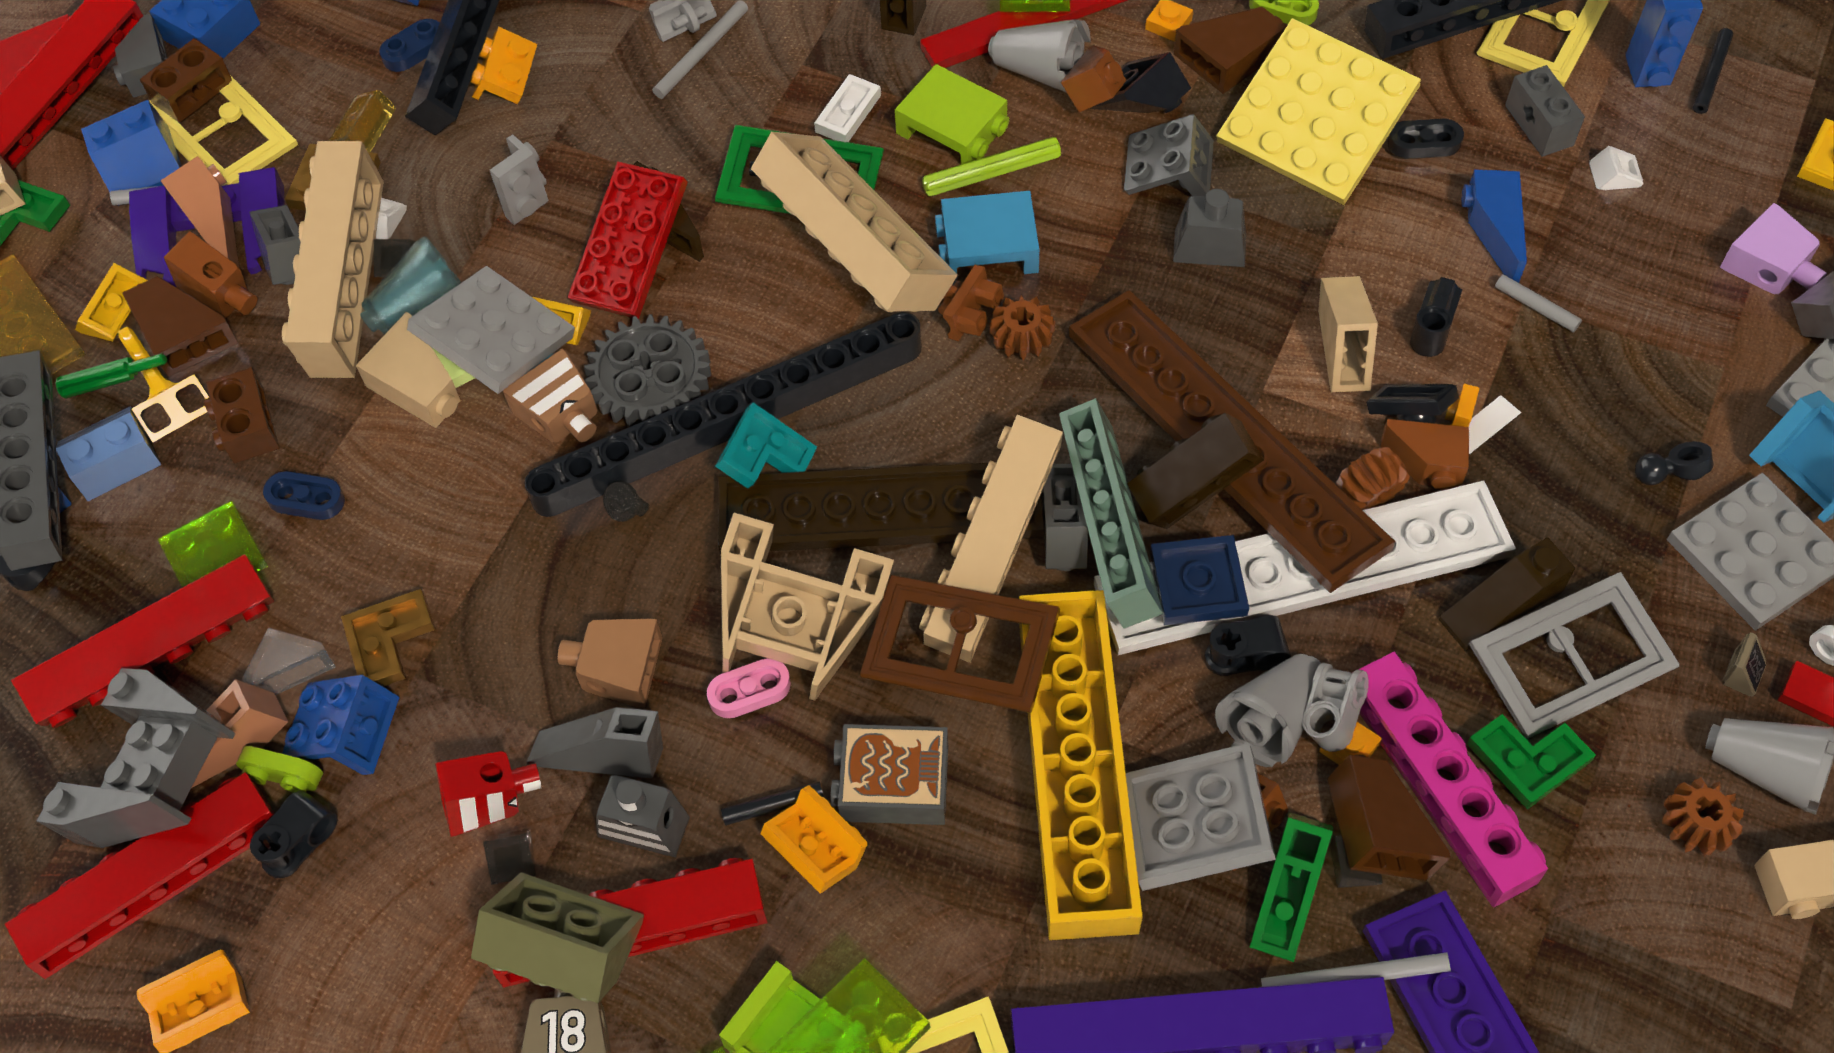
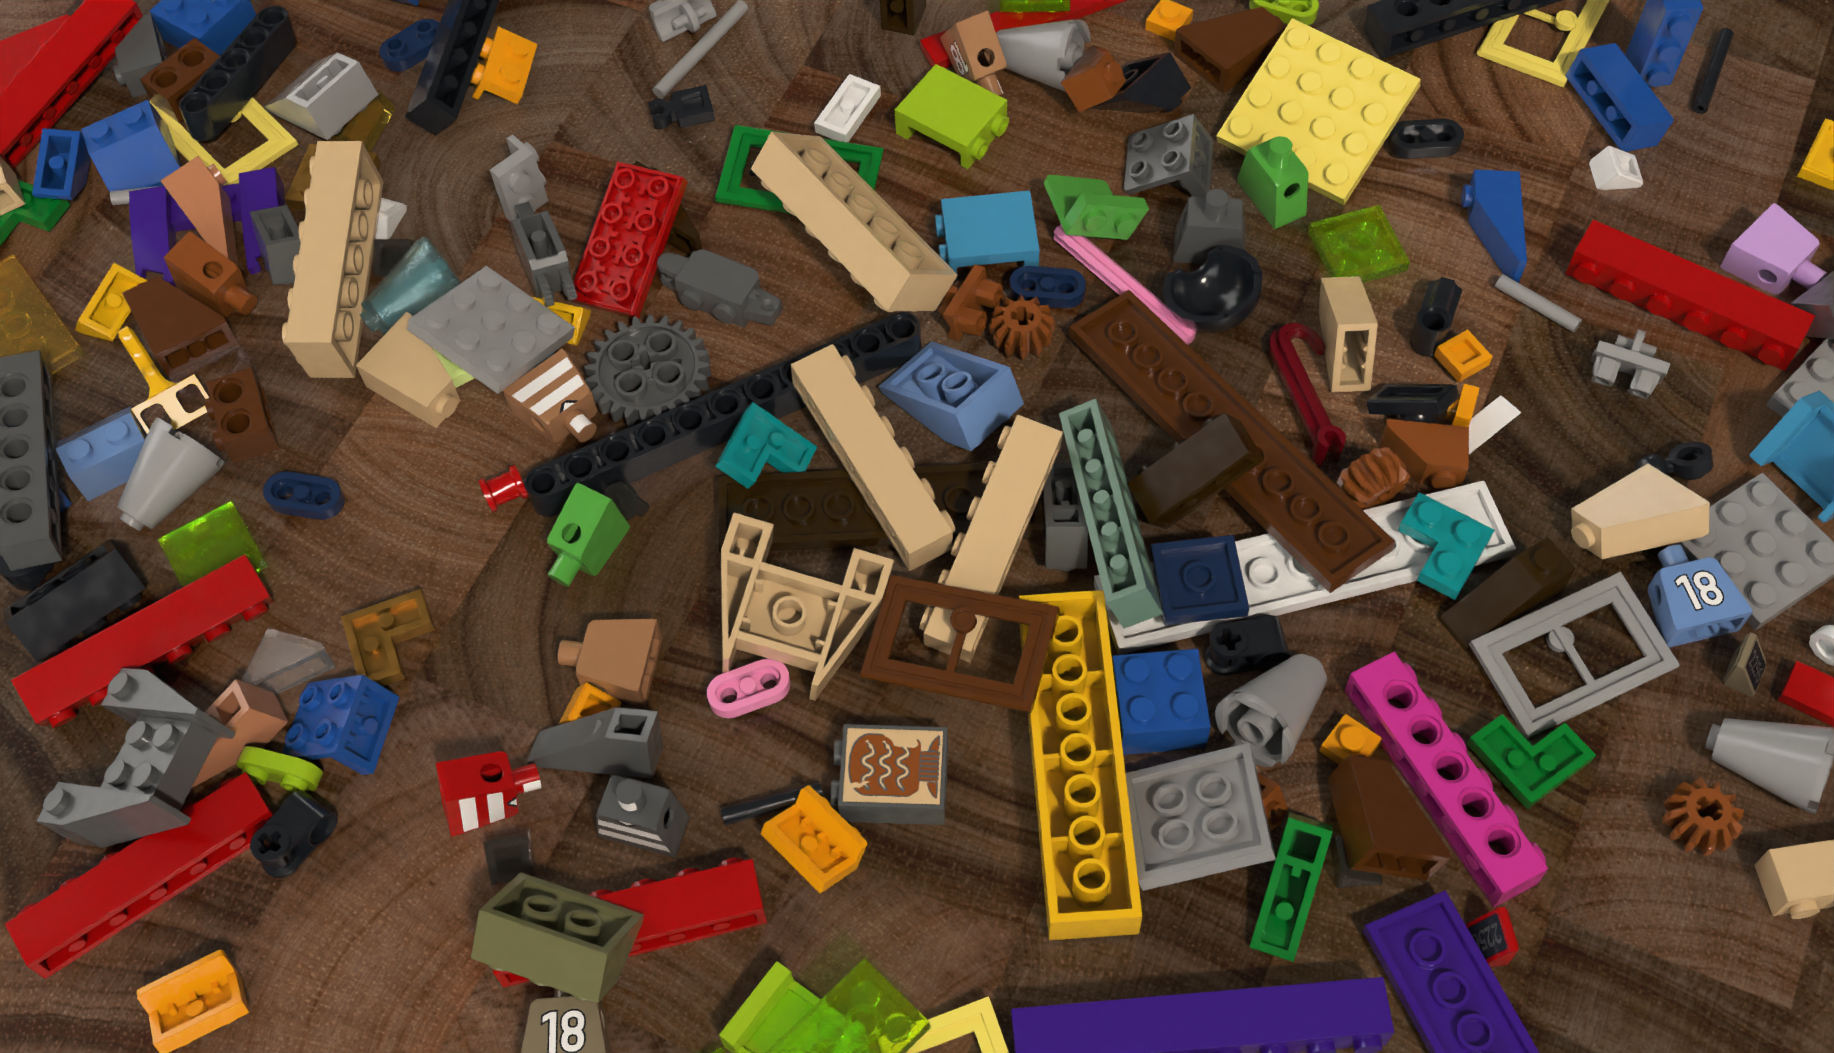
green axle [56,353,167,399] -> none
lime axle [922,137,1061,197] -> none
light grey bar [1261,952,1451,987] -> none
light grey piece [1302,663,1369,752] -> none
dark grey brick [1505,65,1585,157] -> none
none -> black slope [2,540,146,662]
none -> blue slope [32,128,90,200]
none -> light grey cone [117,417,226,531]
none -> black beam [179,6,297,141]
none -> light grey slope [264,52,379,140]
none -> red bush [477,464,529,513]
none -> dark grey hinge [510,202,577,307]
none -> bright green torso [547,483,631,587]
none -> light orange slope [559,682,622,724]
none -> black plate [648,85,715,129]
none -> dark grey hinge [657,249,783,328]
none -> tan brick [791,344,956,571]
none -> medium blue slope [879,341,1024,451]
none -> medium nougat torso [940,10,1007,96]
none -> dark blue plate [1010,266,1086,308]
none -> bright green bracket [1044,175,1149,240]
none -> bright pink axle [1053,224,1196,345]
none -> blue brick [1112,649,1211,755]
none -> black cylinder [1163,245,1262,333]
none -> bright green torso [1237,136,1309,230]
none -> dark red piece [1268,323,1346,466]
none -> clear neon green plate [1308,205,1410,283]
none -> teal plate [1398,492,1495,600]
none -> light orange plate [1434,329,1493,383]
none -> slope [1466,906,1519,967]
none -> blue brick [1565,43,1674,152]
none -> red brick [1565,219,1816,371]
none -> tan slope [1571,464,1710,559]
none -> light grey hips [1590,329,1671,399]
none -> medium blue torso [1648,545,1753,648]

